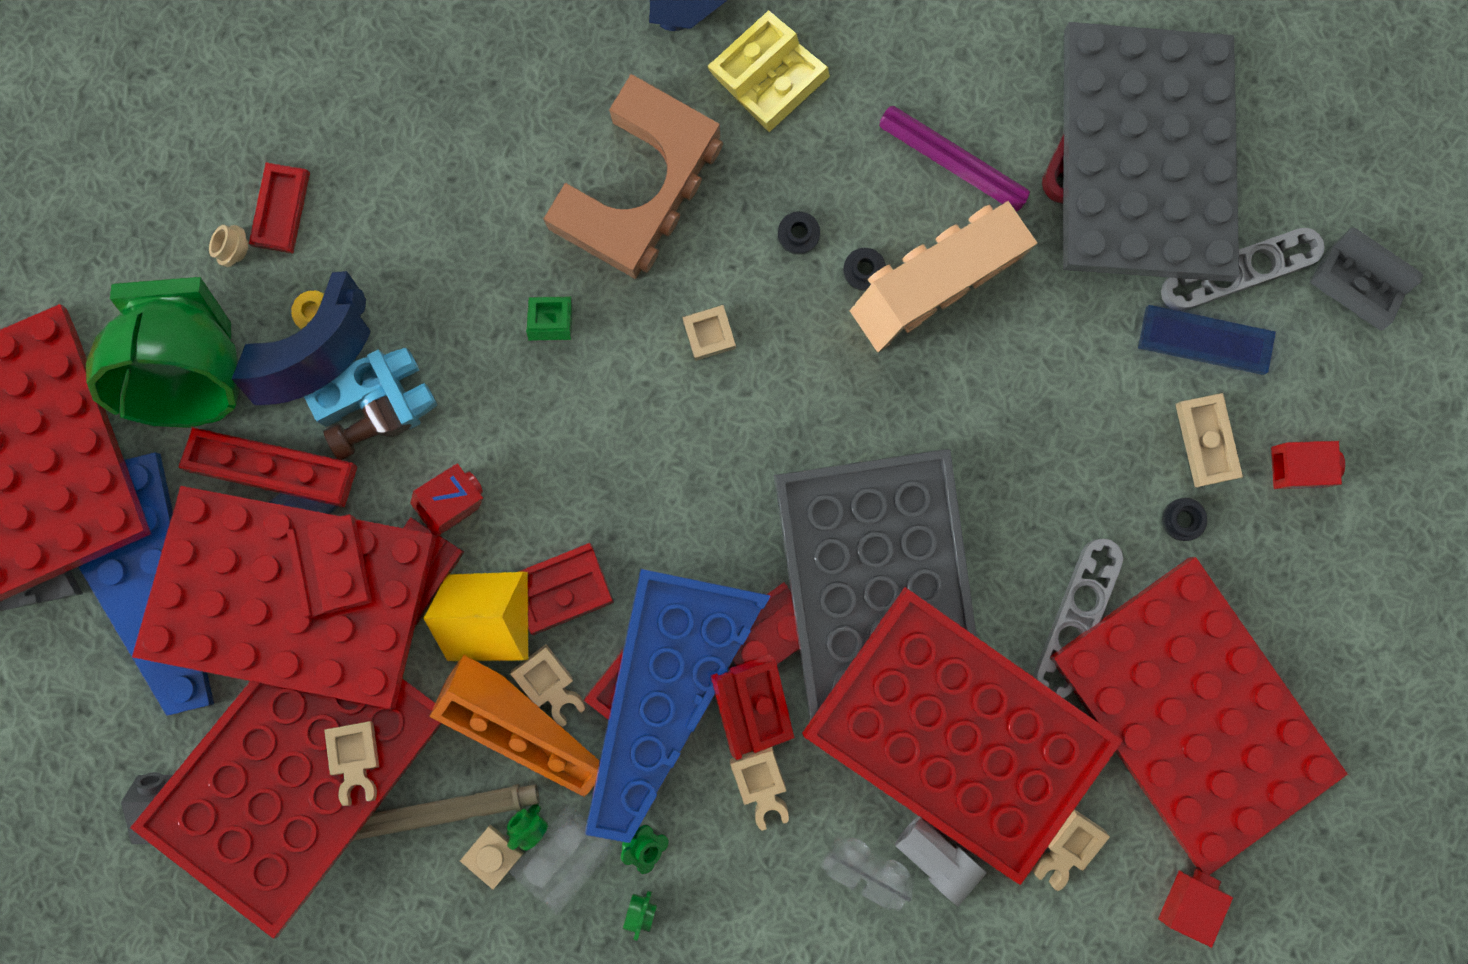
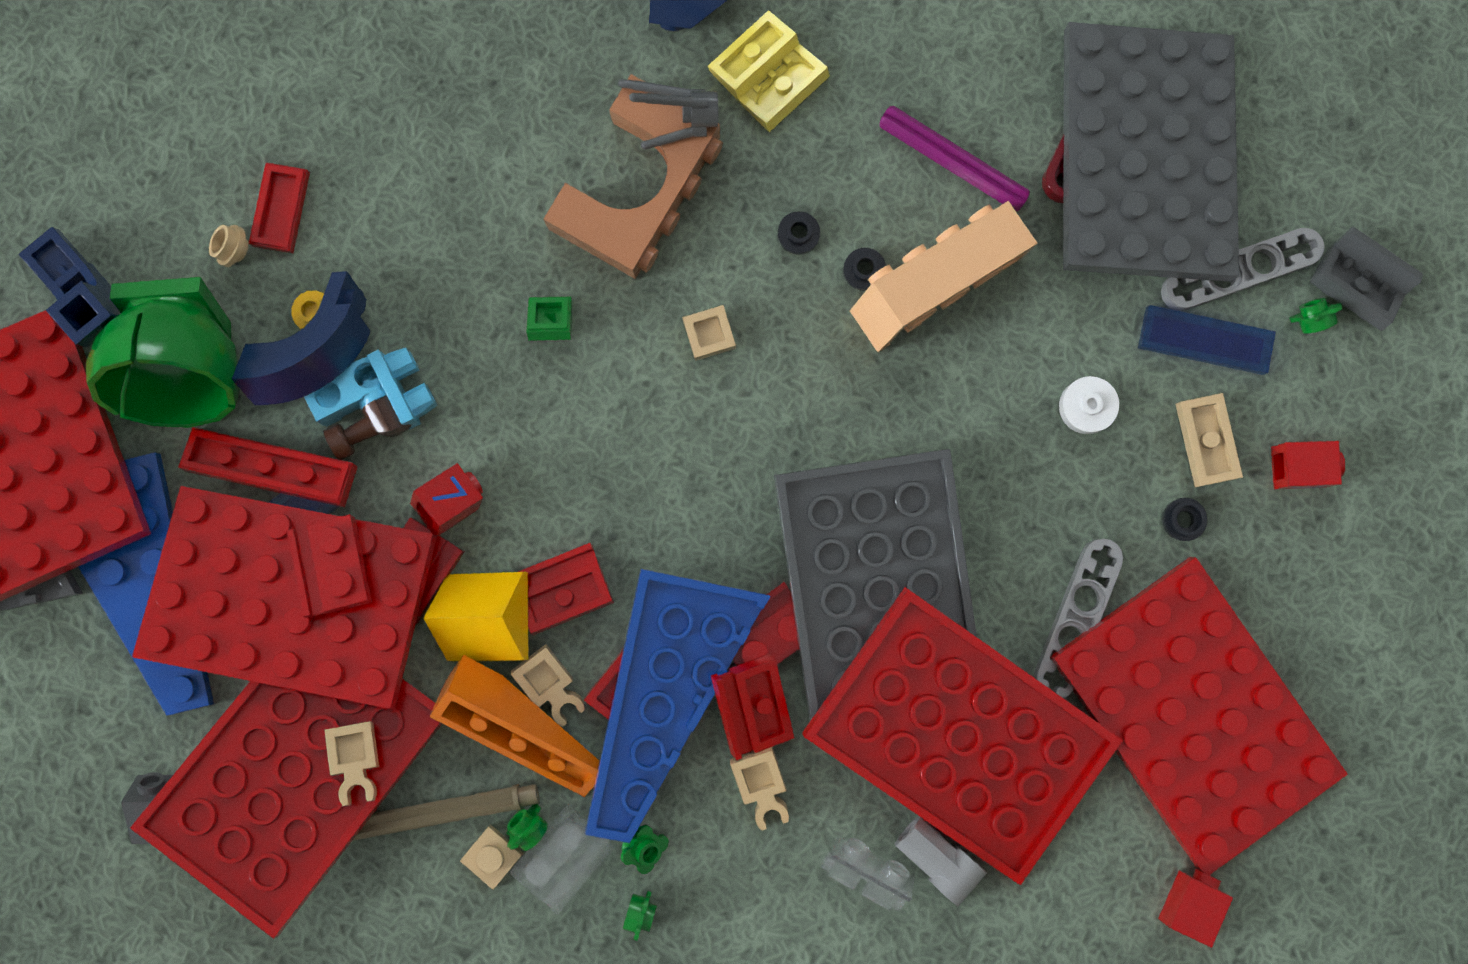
tan plate [1032,809,1110,891] -> none
none -> dark blue arch [19,227,121,347]
none -> dark grey plant [618,79,718,149]
none -> white wheel [1059,376,1119,434]
none -> green plate [1289,298,1343,334]

